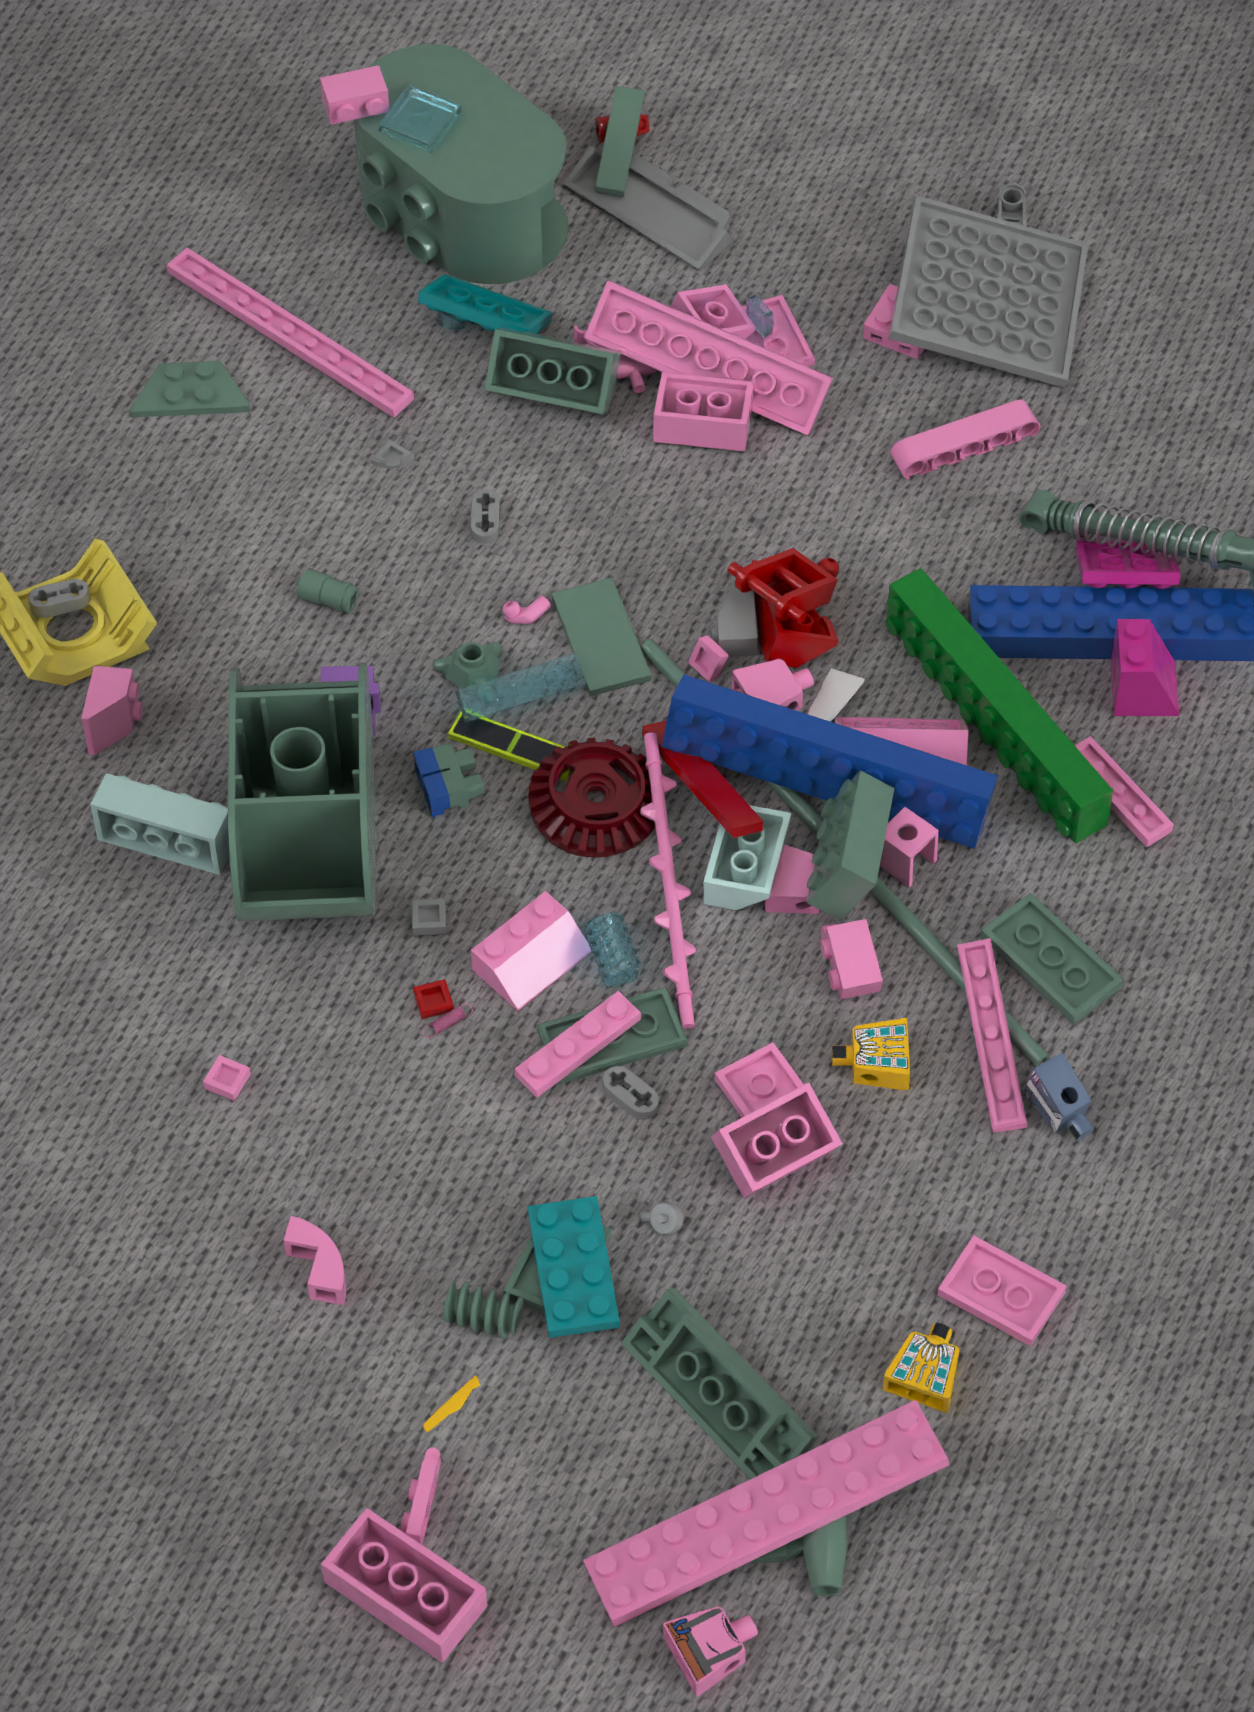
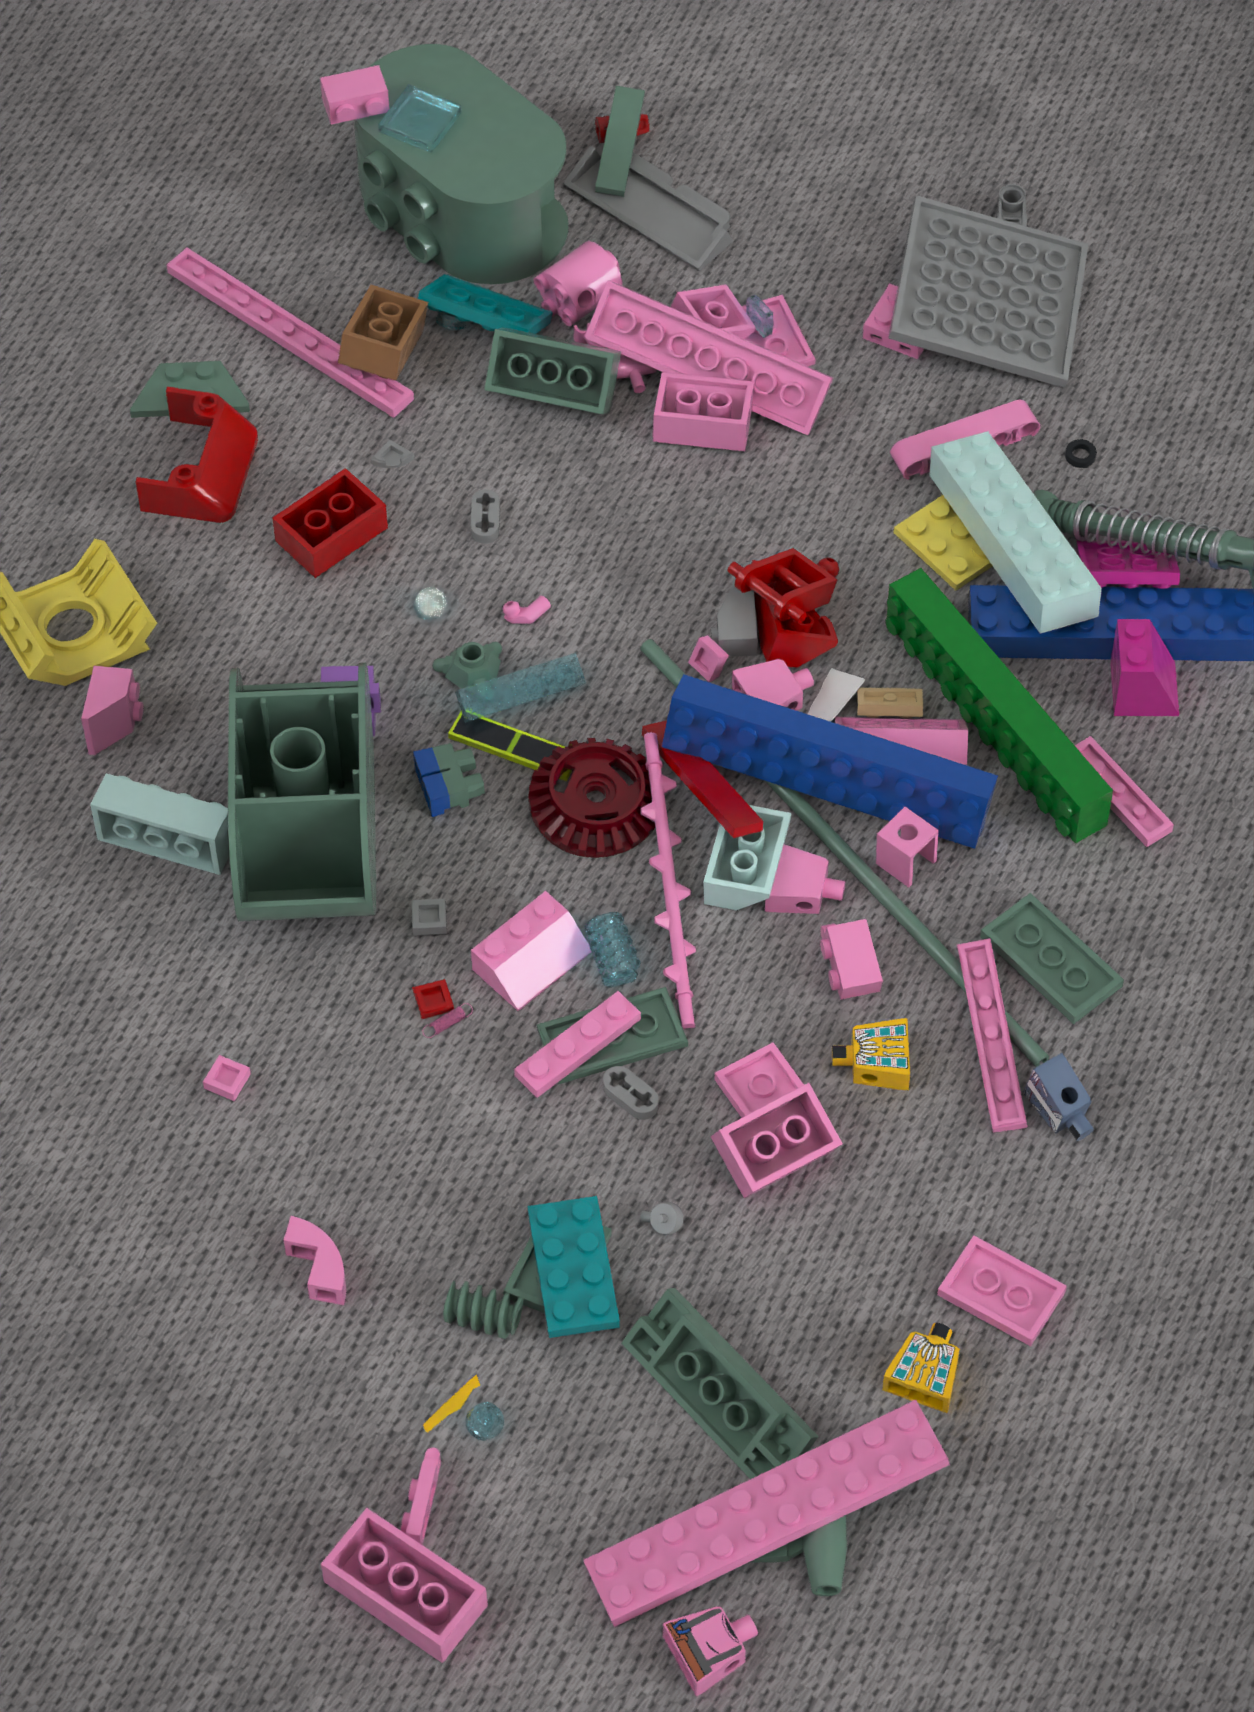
light grey beam [28,579,90,618] -> none
sand green piece [297,568,359,614] -> none
sand green tile [552,578,651,696] -> none
sand green brick [806,770,894,921] -> none
none -> red windscreen [136,387,258,523]
none -> red brick [272,468,388,578]
none -> medium nougat brick [338,285,428,381]
none -> clear light blue tile [414,587,447,620]
none -> clear light blue tile [466,1402,504,1441]
none -> bright pink cylinder [533,241,622,327]
none -> tan plate [857,688,923,719]
none -> light yellow plate [893,495,992,590]
none -> light aqua brick [929,431,1102,634]
none -> black piece [1065,439,1097,468]

